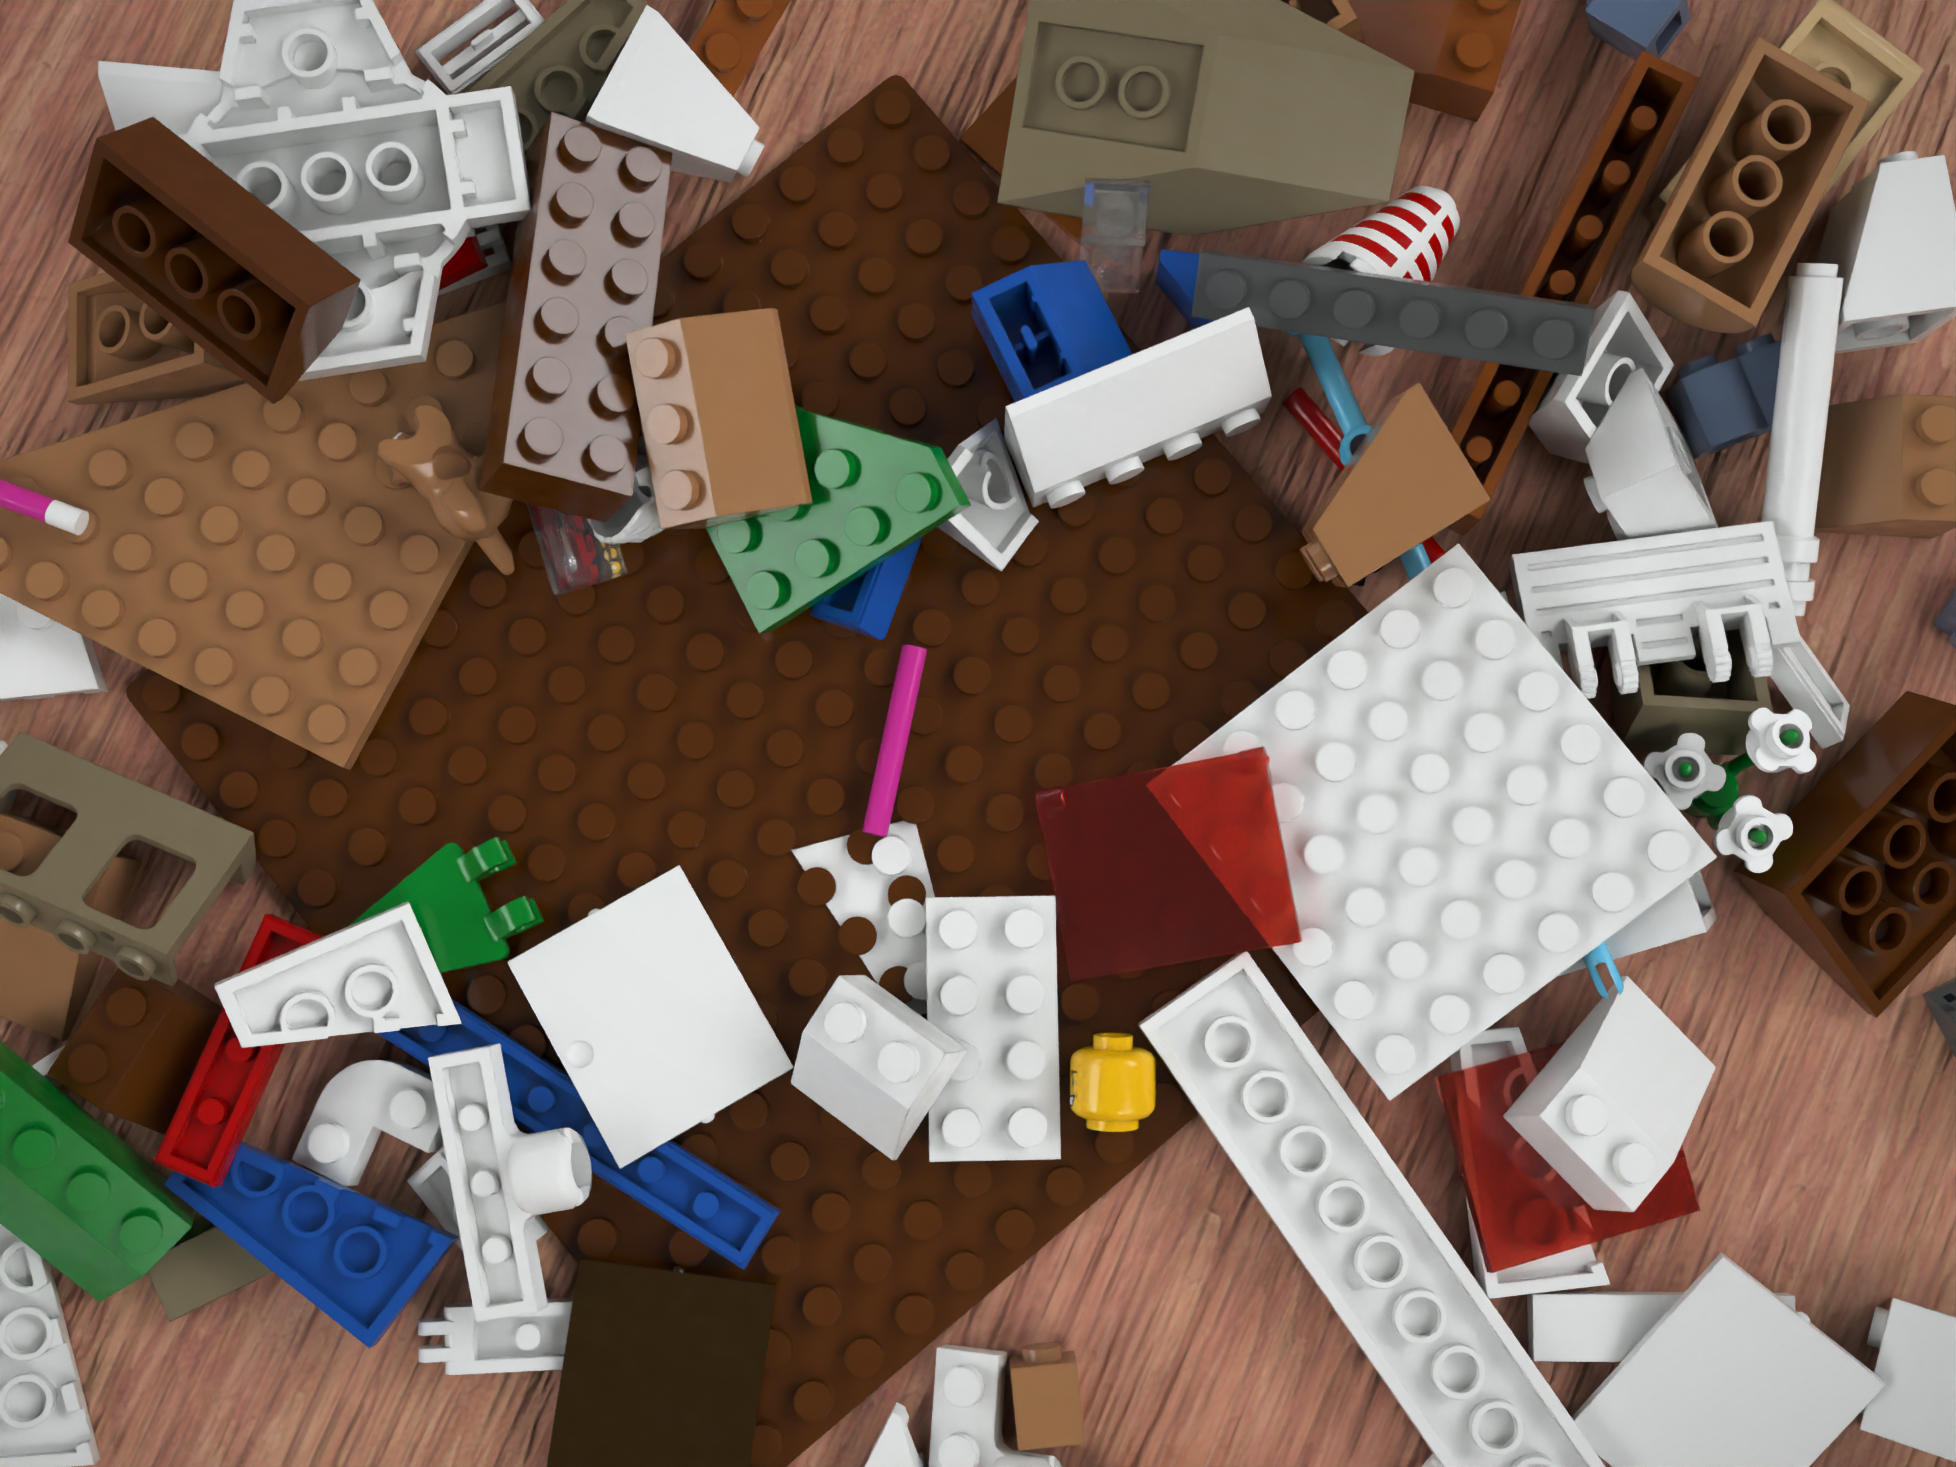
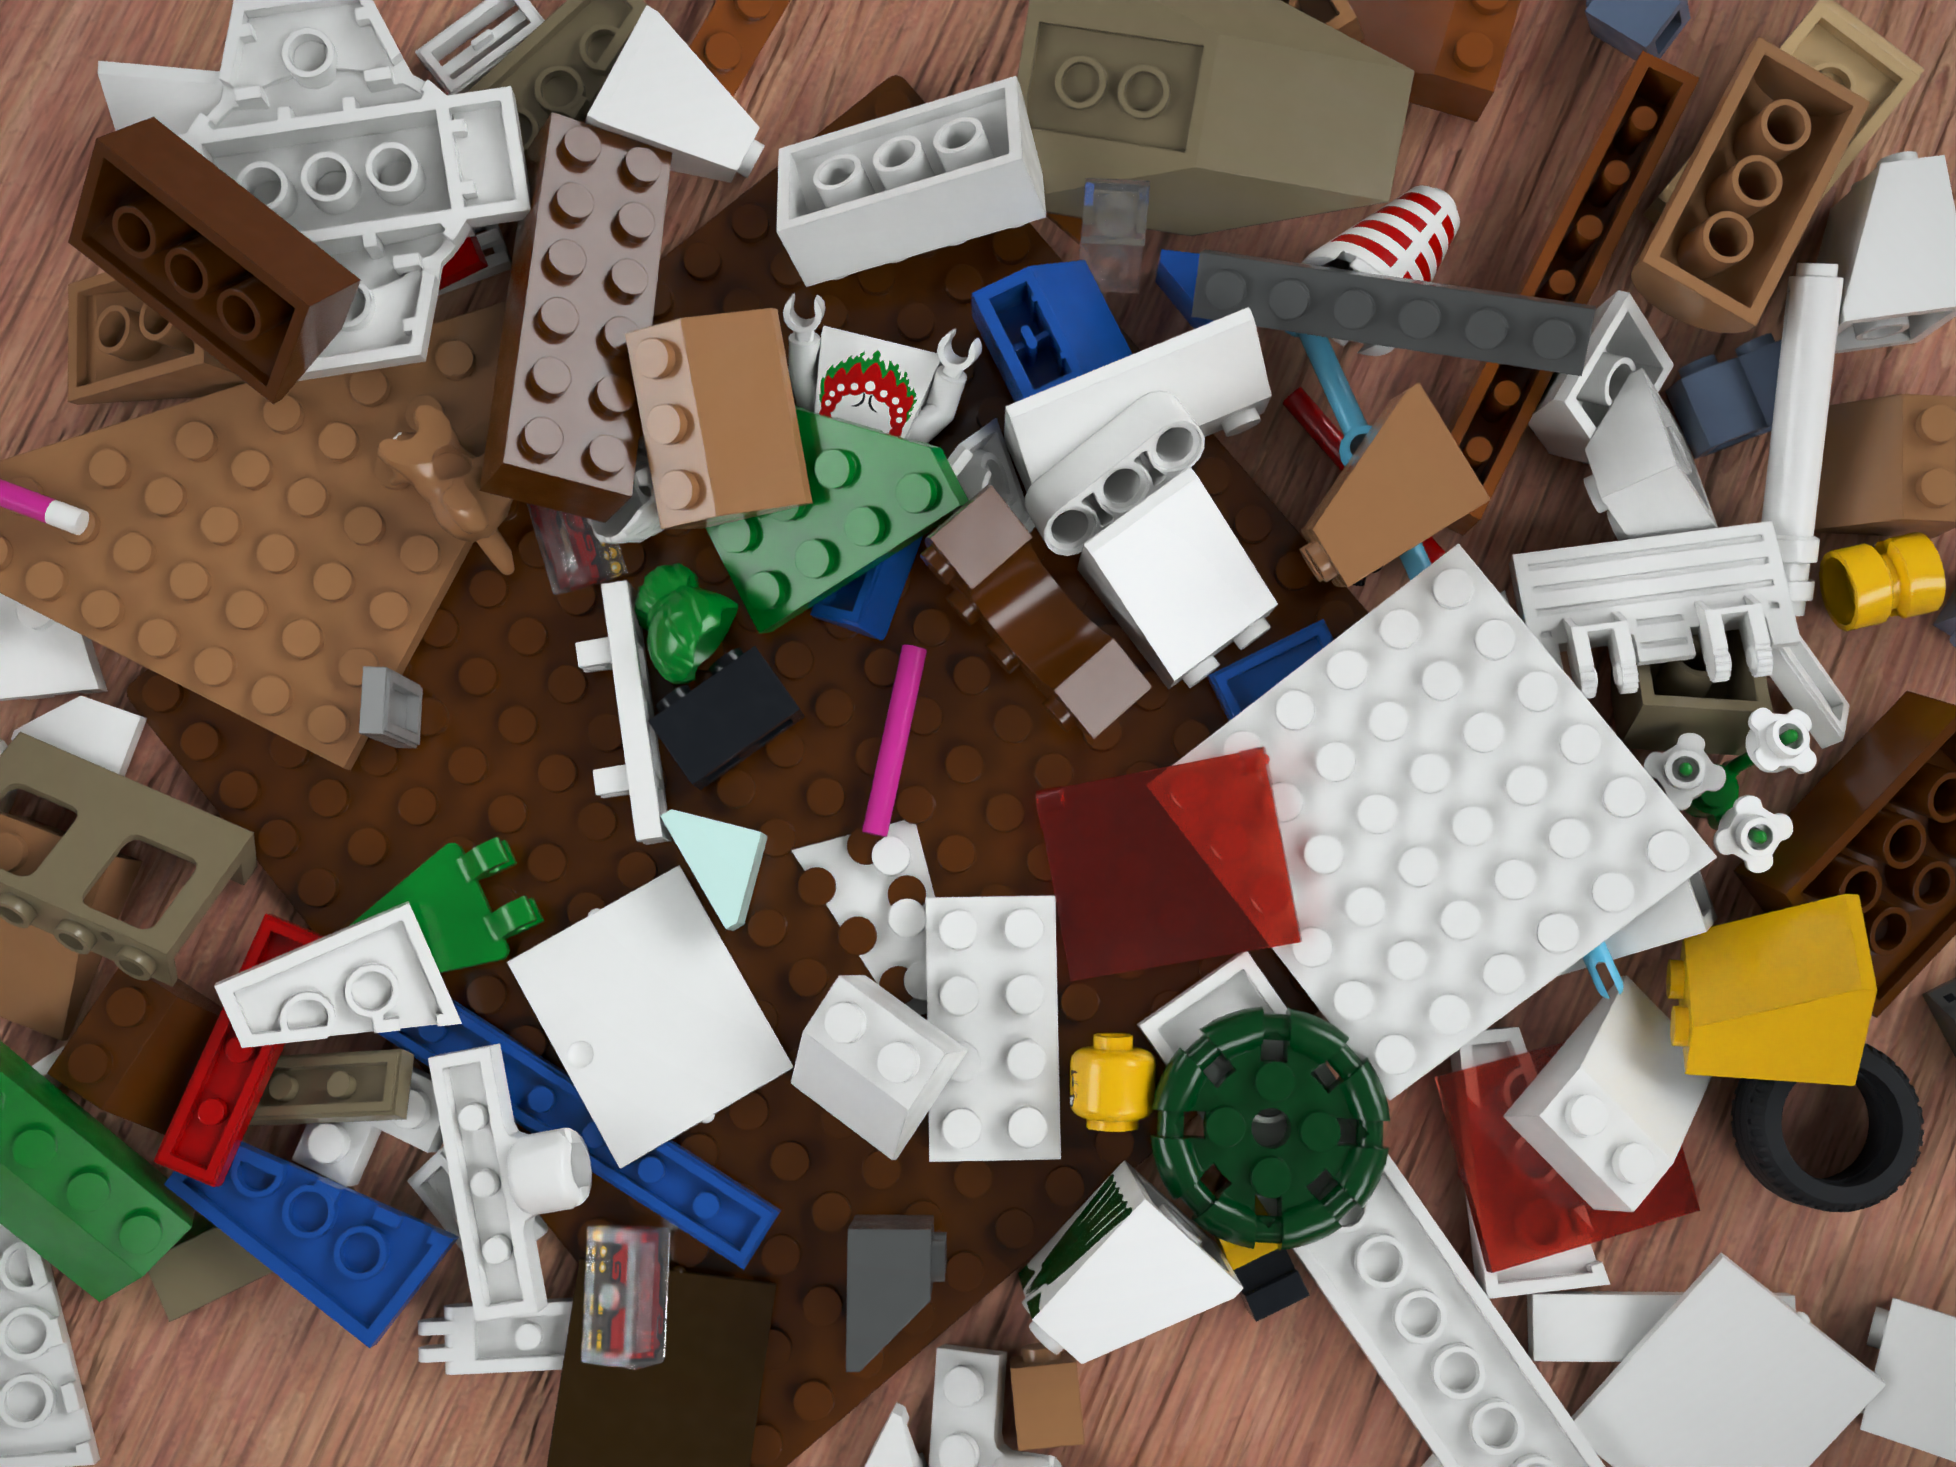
none -> white slope [11,696,147,777]
none -> dark tan tile [249,1049,414,1126]
none -> light grey tile [359,666,423,748]
none -> white hinge [575,580,672,845]
none -> clear slope [581,1225,670,1370]
none -> green hair [634,562,738,684]
none -> black brick [648,646,805,790]
none -> light aqua slope [660,809,768,931]
none -> white slope [776,76,1046,287]
none -> white torso [783,293,982,444]
none -> dark grey slope [846,1215,947,1372]
none -> reddish brown brick [920,485,1152,739]
none -> white slope [1018,1160,1243,1364]
none -> white beam [1025,391,1205,556]
none -> white slope [1077,466,1278,689]
none -> dark green plate [1150,1007,1390,1250]
none -> blue tile [1207,619,1334,721]
none -> black leg [1215,1195,1310,1322]
none -> yellow slope [1666,894,1877,1086]
none -> black tyre [1731,1043,1924,1212]
none -> yellow wheel [1819,532,1946,632]

